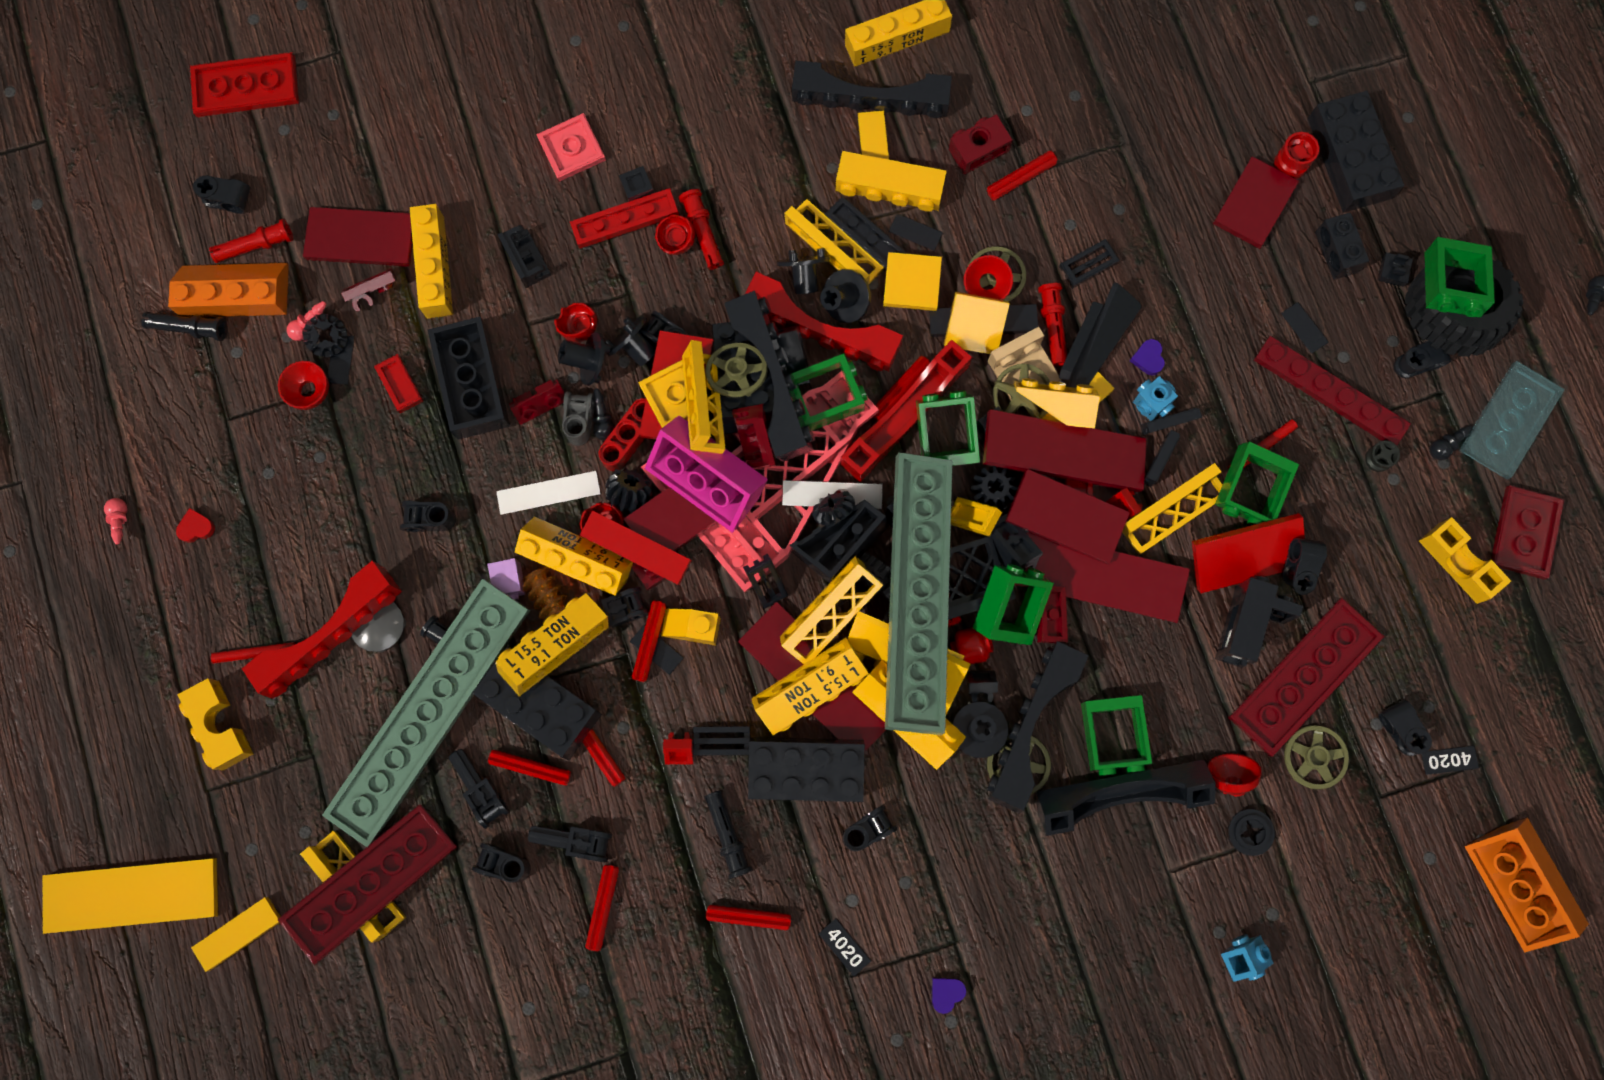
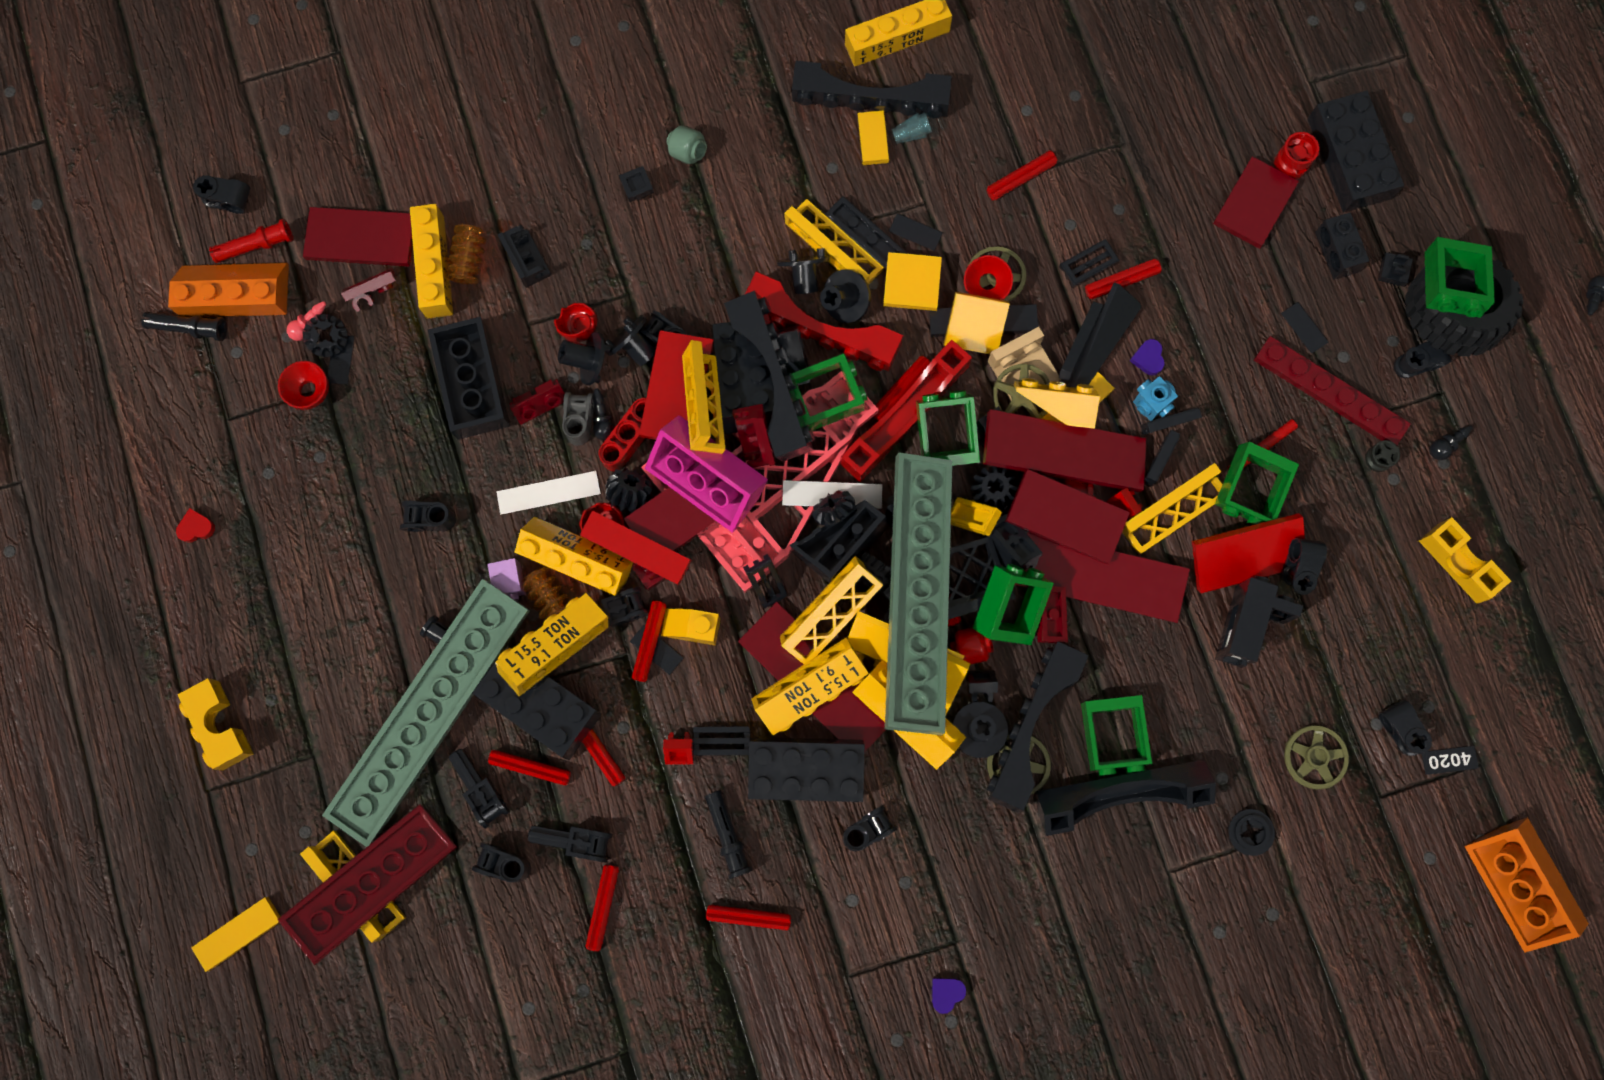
yellow tile [43,858,218,934] -> none
coral bar [104,498,127,545] -> none
red tile [190,52,299,117] -> none
red bar [211,642,296,664] -> none
red arch [242,560,402,699] -> none
dark grey dish [351,602,406,653] -> none
red tile [374,354,424,414] -> none
coral tile [536,113,606,182] -> none
red plate [570,188,679,249] -> none
yellow tile [638,360,708,428] -> none
red hair [655,214,696,255] -> none
red pin [679,189,724,270] -> none
olive wheel [705,343,768,397] -> none
black sticker [818,919,871,976] -> none
yellow brick [836,151,946,211] -> none
dark red brick [949,114,1012,175] -> none
red pin [1038,283,1067,367] -> none
red piece [1207,754,1261,797] -> none
dark azure brick [1221,934,1273,982] -> none
dark red tile [1228,598,1385,757] -> none
clear light blue tile [1459,361,1565,480] -> none
dark red tile [1491,485,1564,580] -> none
none -> clear orange piece [446,224,487,284]
none -> sand green head [667,125,707,164]
none -> clear light blue cone [891,112,932,144]
none -> red axle [1085,259,1162,299]

